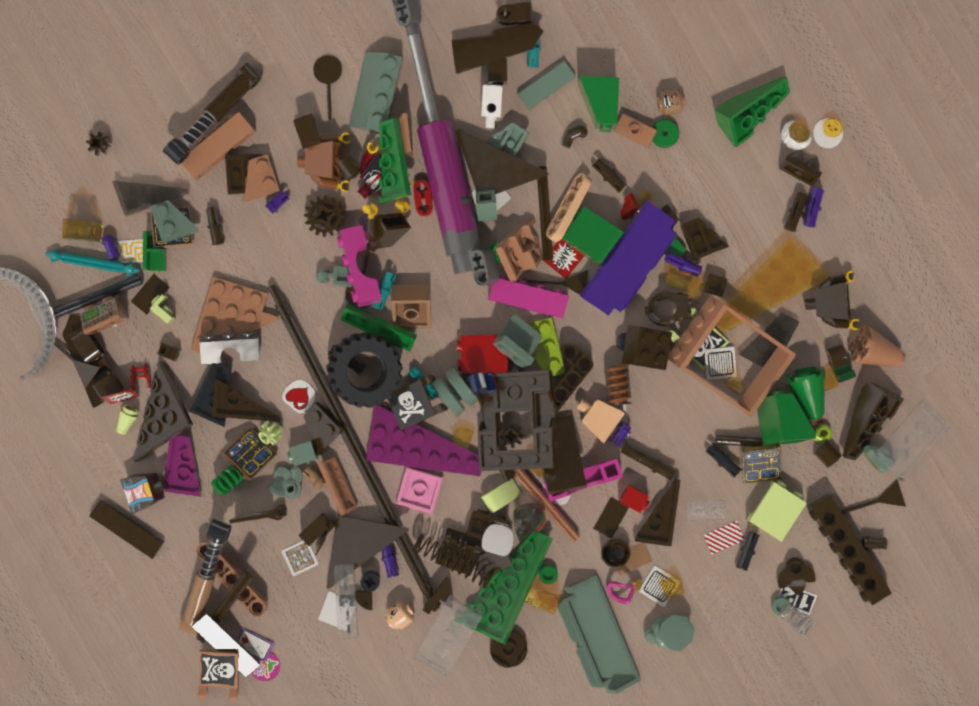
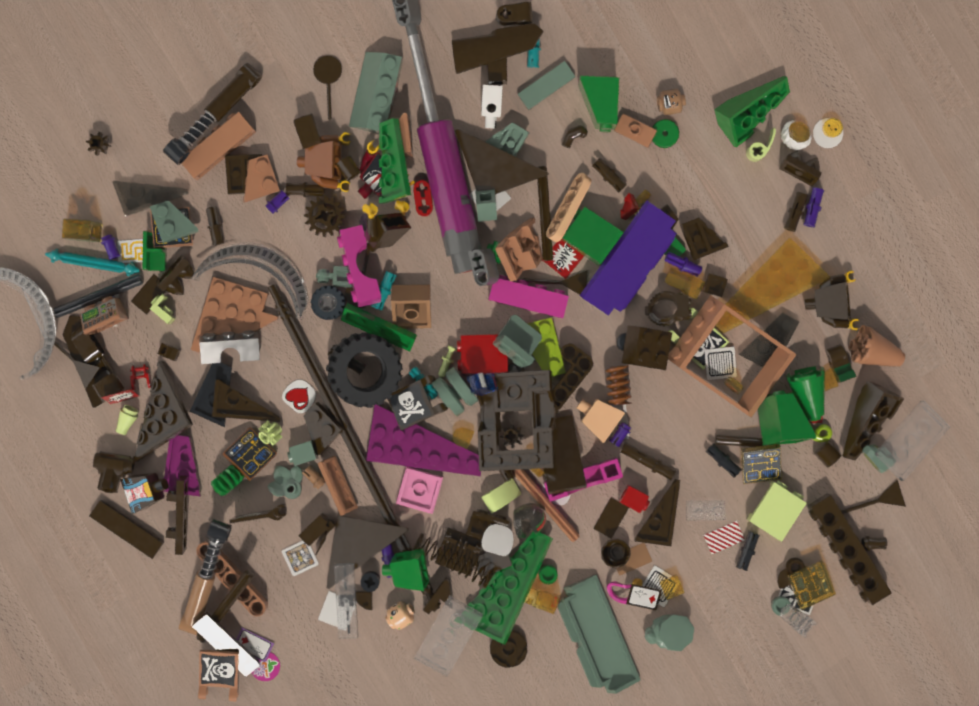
none -> dark brown piece [93,451,135,494]
none -> dark brown tile [156,255,194,295]
none -> dark brown hinge [166,475,188,555]
none -> windscreen [191,242,309,320]
none -> dark brown axle [285,182,325,197]
none -> black wheel [311,286,346,320]
none -> green torso [382,549,429,591]
none -> yellowish green piece [438,345,457,378]
none -> white sticker [626,584,662,611]
none -> yellowish green panel [746,128,776,162]
none -> clear yellow tile [787,560,836,610]

